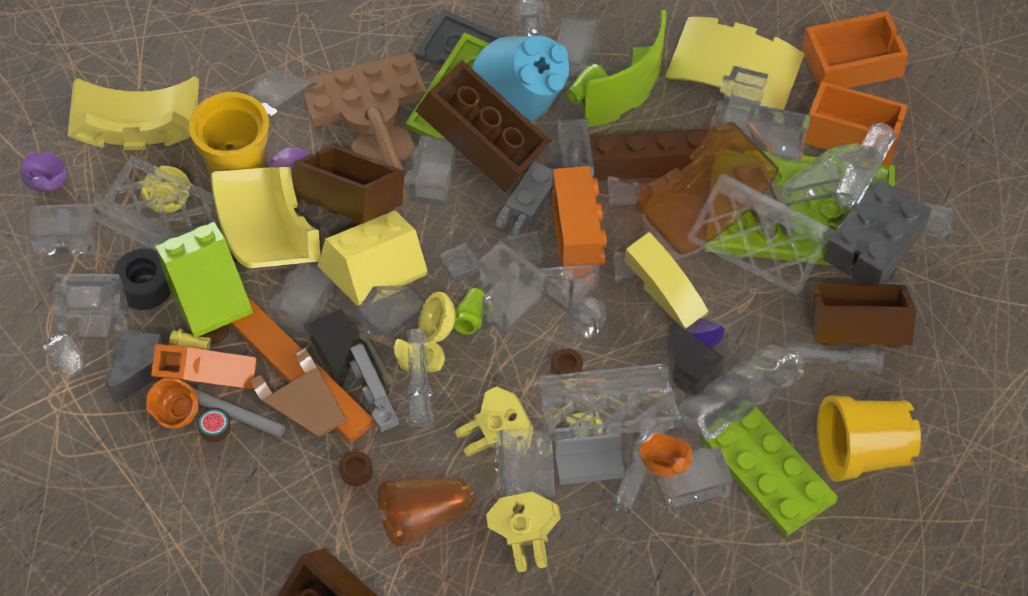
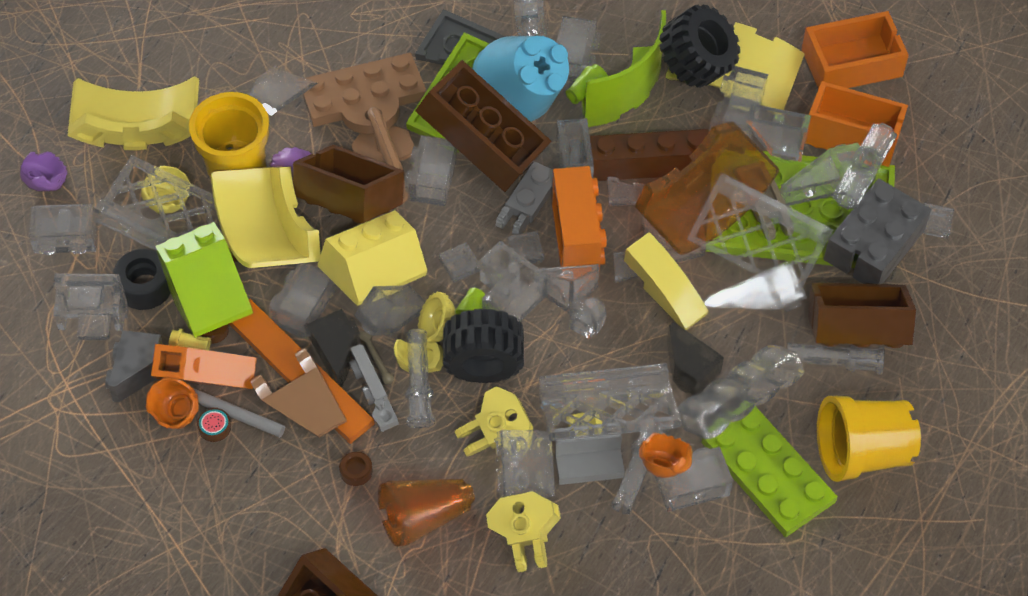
clear hair [42,331,87,377] -> none
reddish brown tile [551,349,583,382] -> none
dark purple slope [679,318,725,358] -> none
none -> black tyre [443,309,524,383]
none -> black tyre [660,4,740,88]
none -> clear slope [703,261,807,312]

